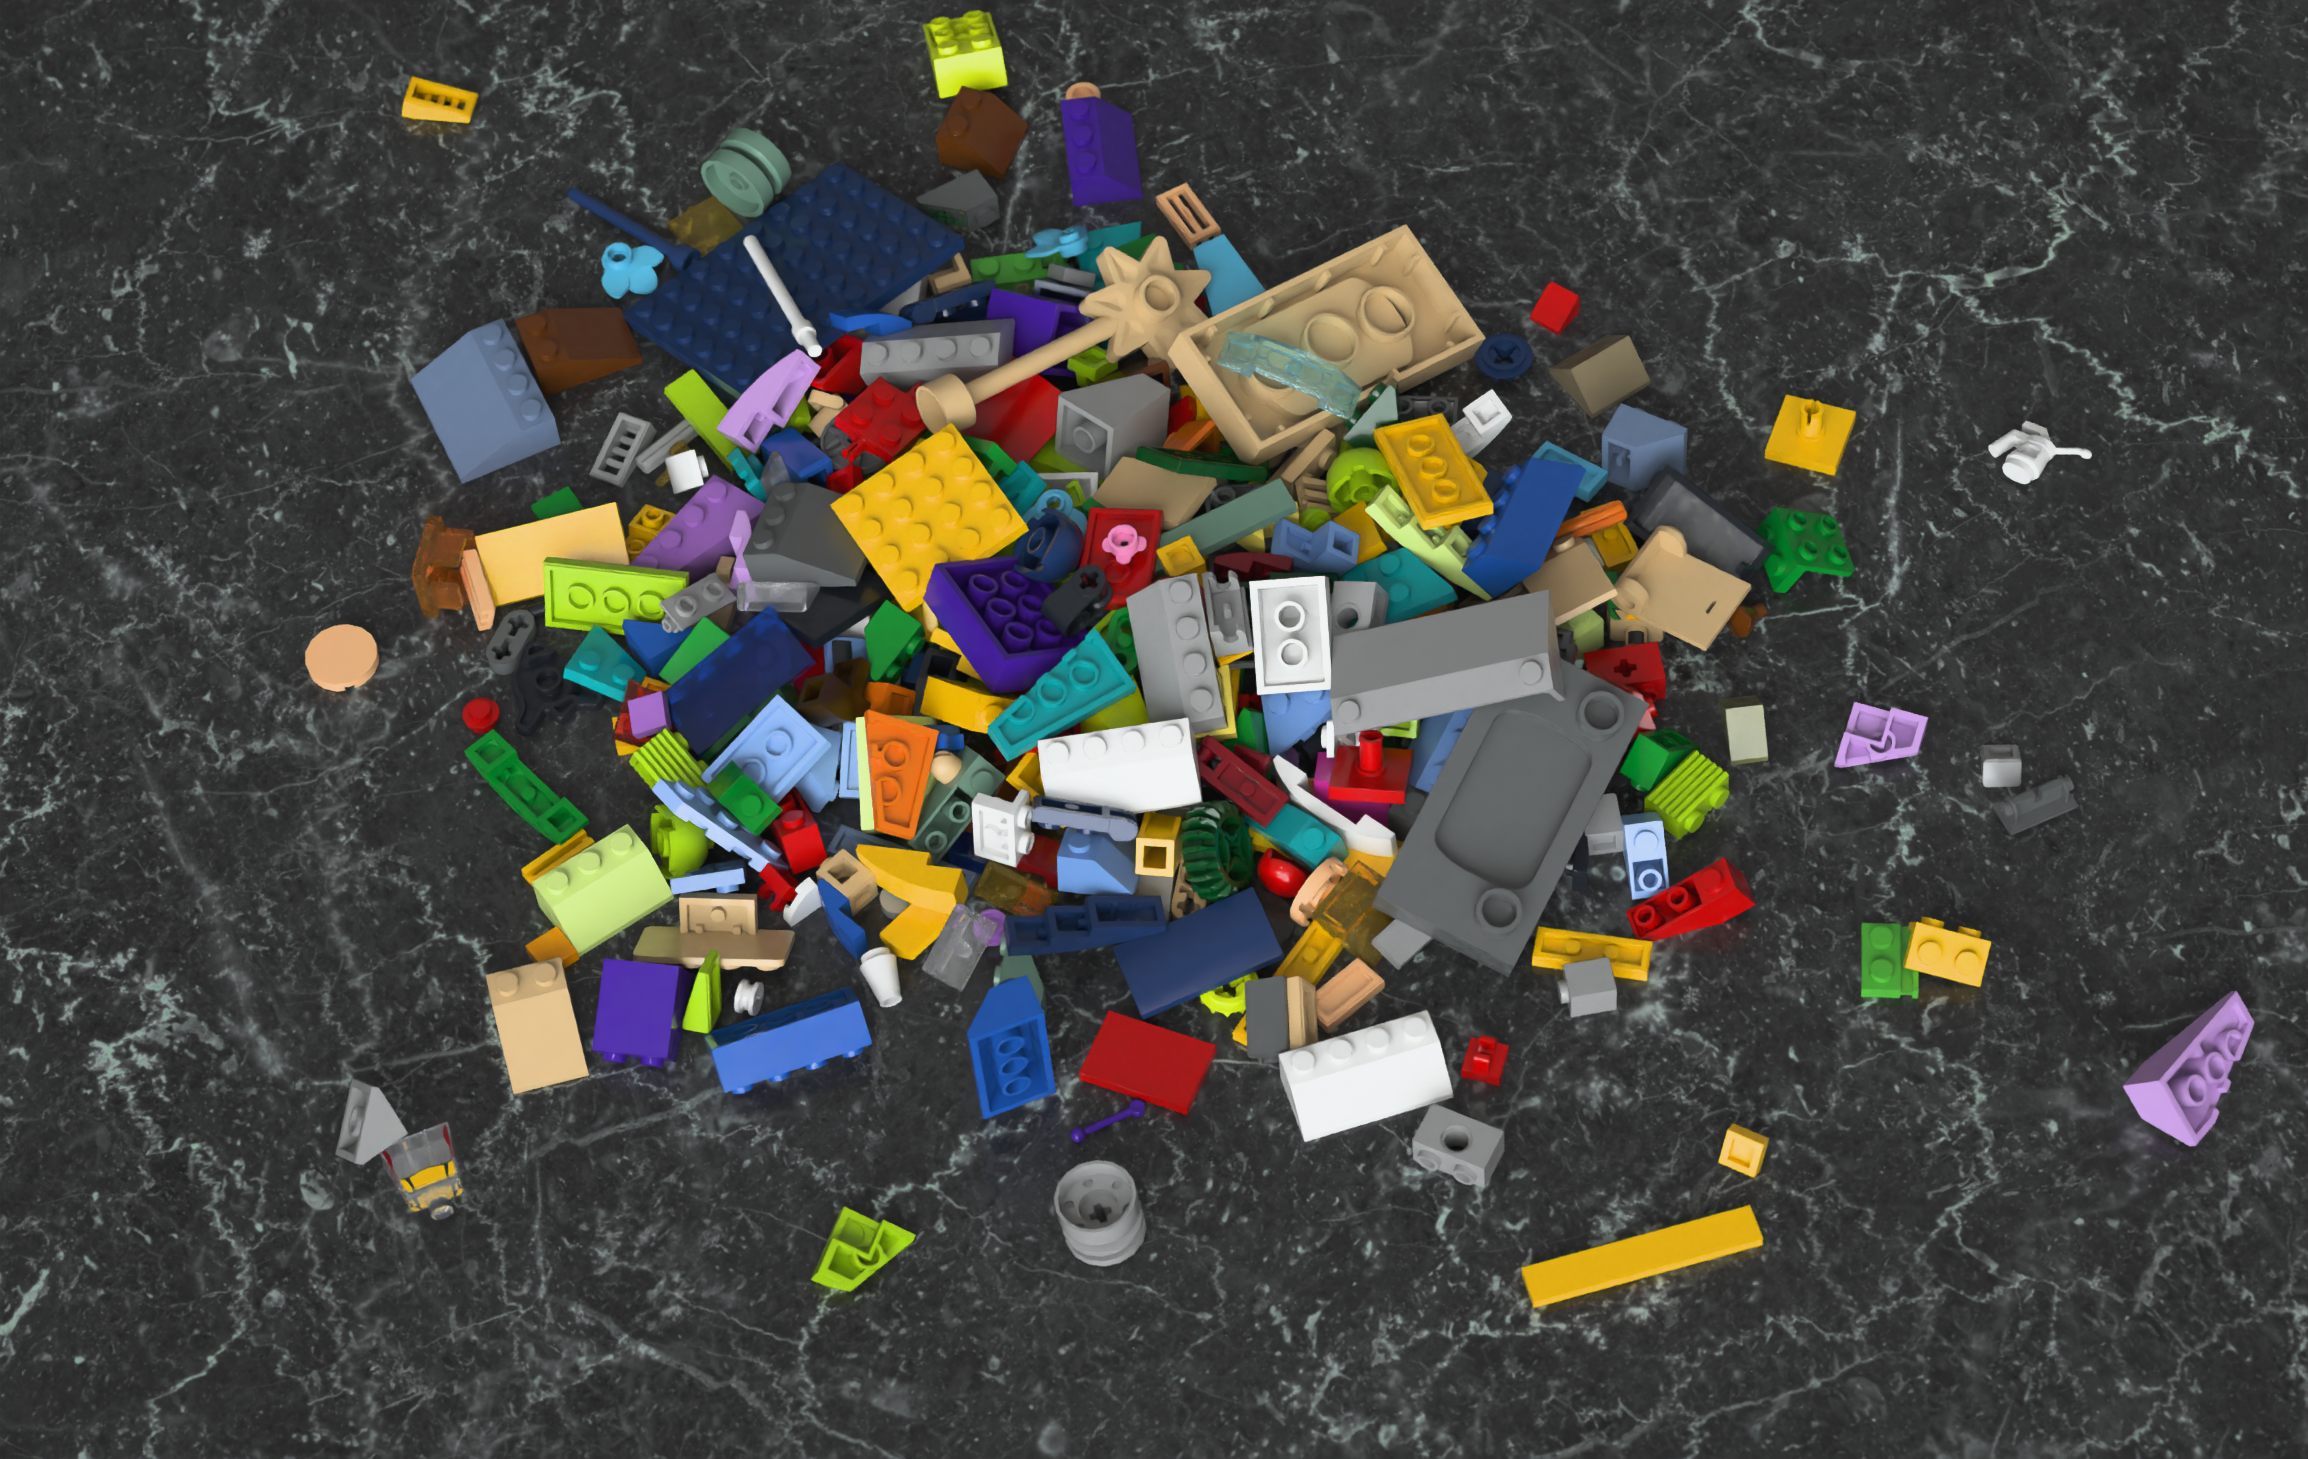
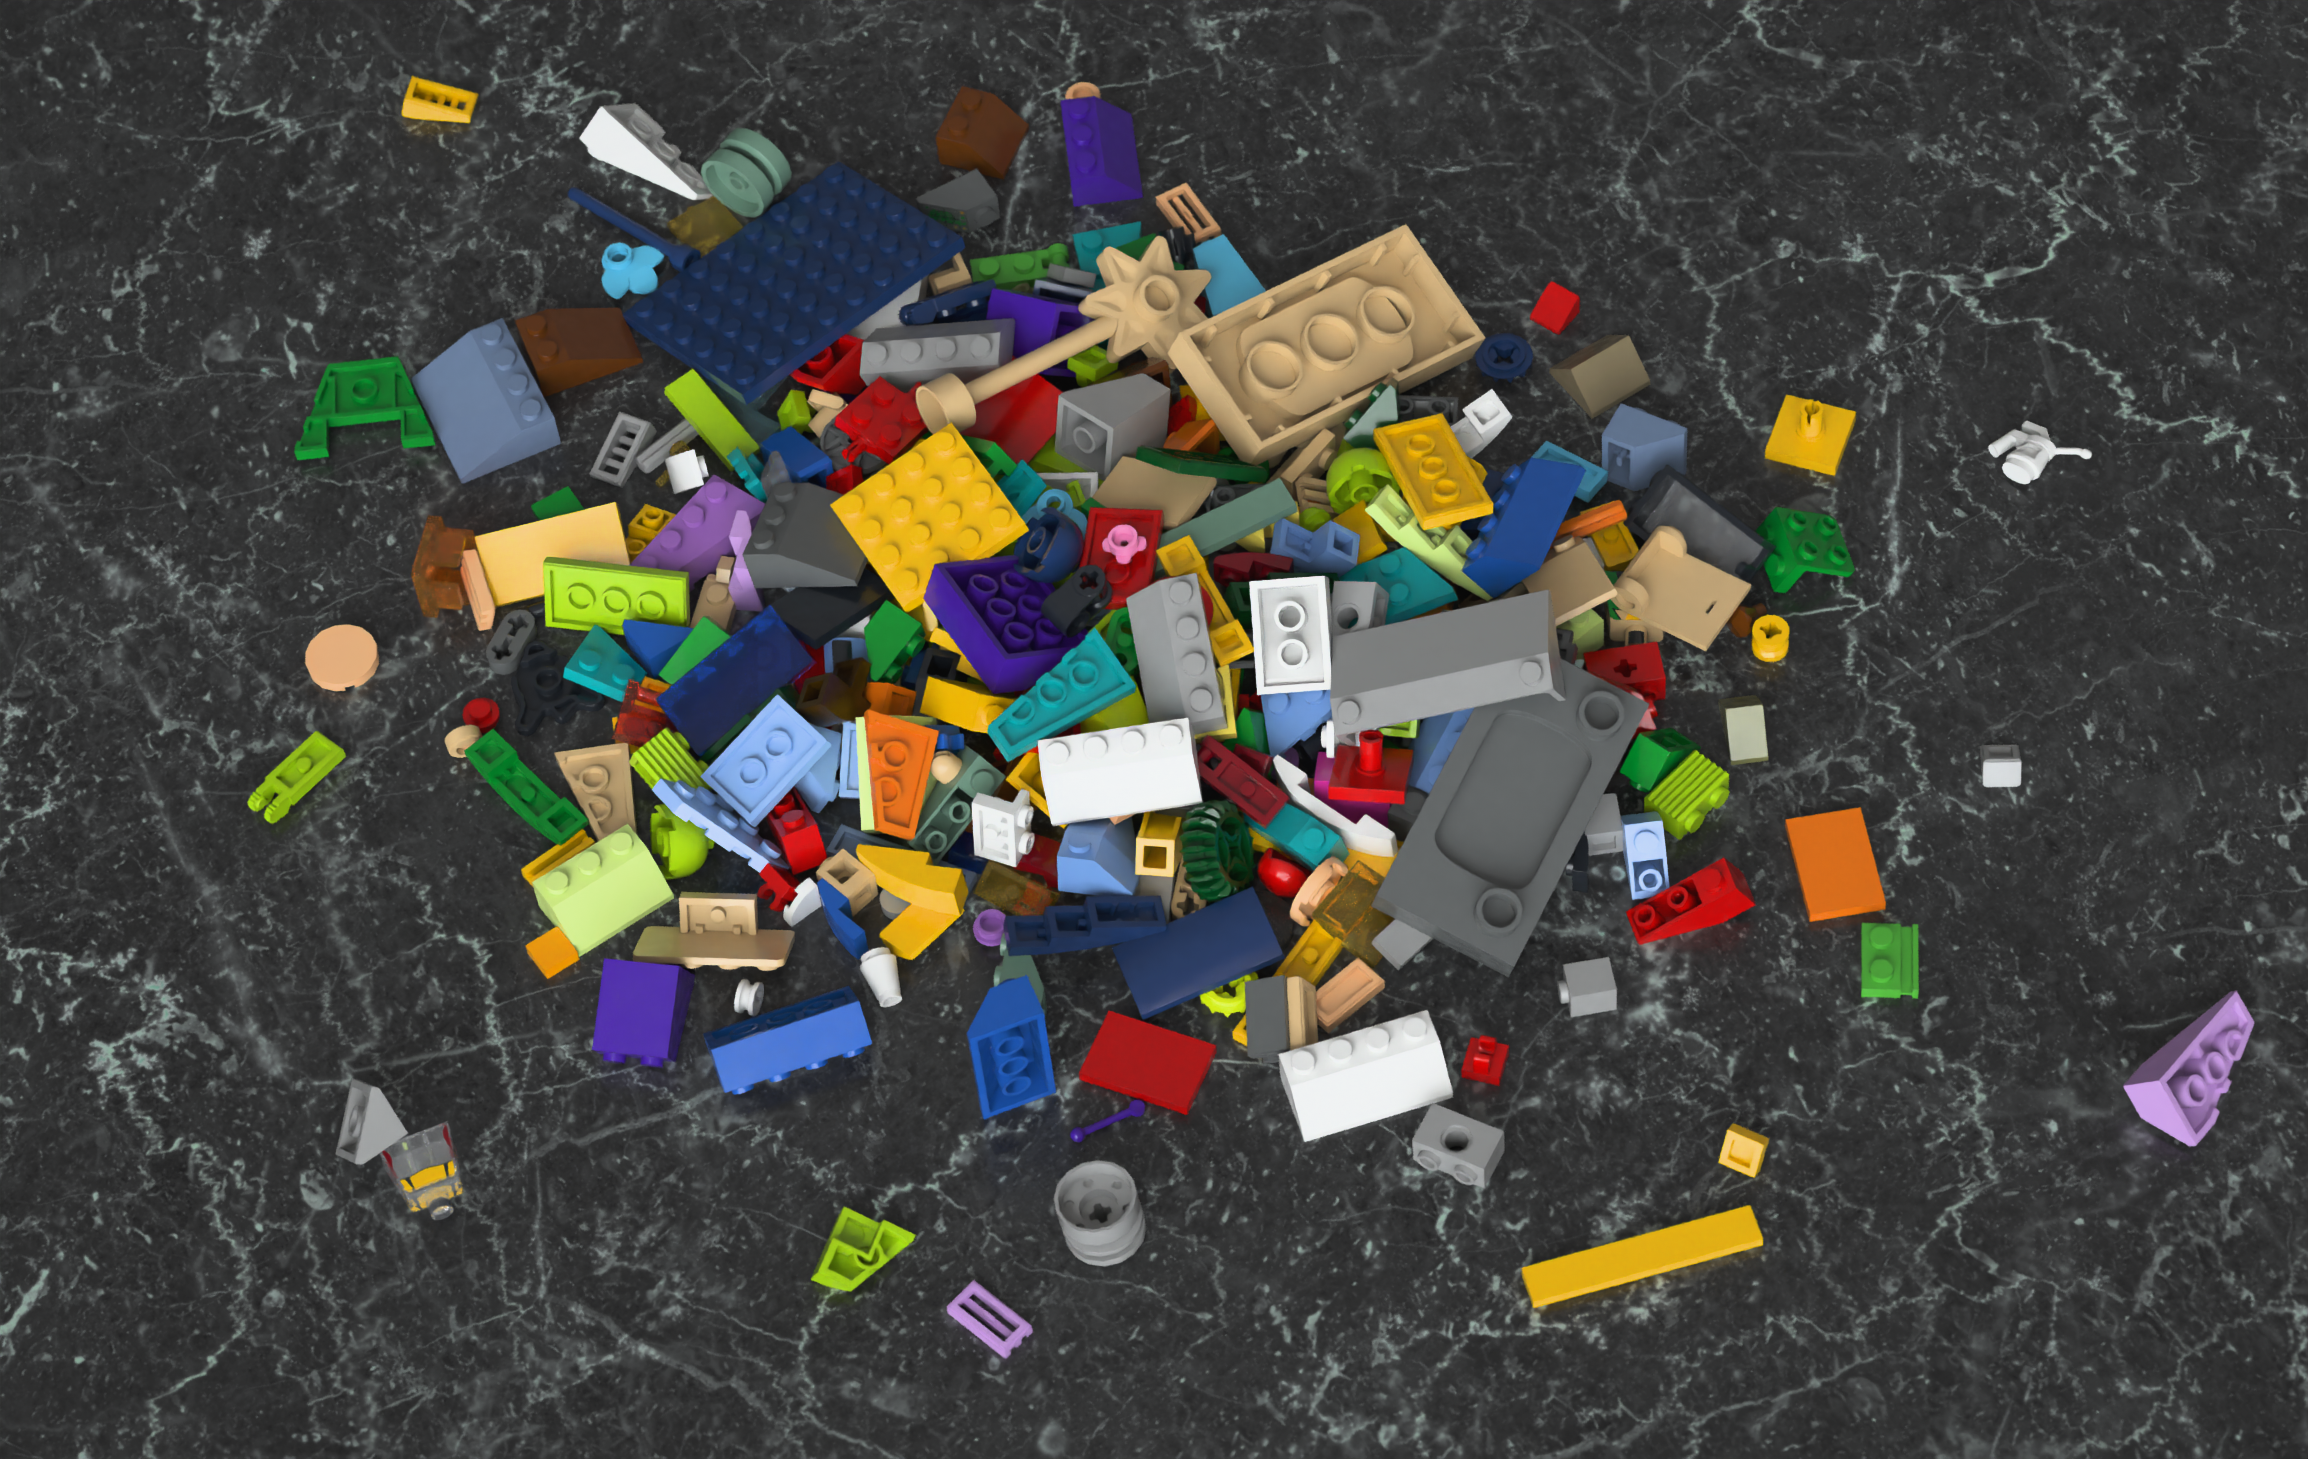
tan slope [486,957,589,1094] -> none
medium lavender tile [627,691,672,739] -> none
light grey hinge [659,572,737,633] -> none
wing [670,859,747,895] -> none
lime slope [682,949,722,1034] -> none
green slope [706,760,783,837] -> none
lavender slope [717,349,821,454] -> none
clear slope [737,580,820,612] -> none
white bar [744,235,822,357] -> none
blue slope [829,309,913,337] -> none
clear slope [922,903,998,992] -> none
neon yellow slope [923,11,1008,98] -> none
medium azure plate [1025,226,1089,258] -> none
hinge [1031,795,1139,842] -> none
light grey hinge [1202,571,1253,657] -> none
clear light blue slope [1216,331,1362,421] -> none
yellow tile [1532,926,1653,981] -> none
lavender slope [1834,702,1928,768] -> none
yellow bracket [1902,917,1991,987] -> none
dark grey hinge [1992,775,2078,836] -> none
none -> lime hinge [247,731,346,824]
none -> green wing [295,356,435,460]
none -> tan tile [445,725,483,758]
none -> tan wing [554,742,638,841]
none -> white wedge [579,103,713,200]
none -> lavender tile [947,1280,1033,1359]
none -> black gear [1158,226,1196,264]
none -> yellow wheel [1752,615,1789,662]
none -> orange tile [1785,807,1886,922]

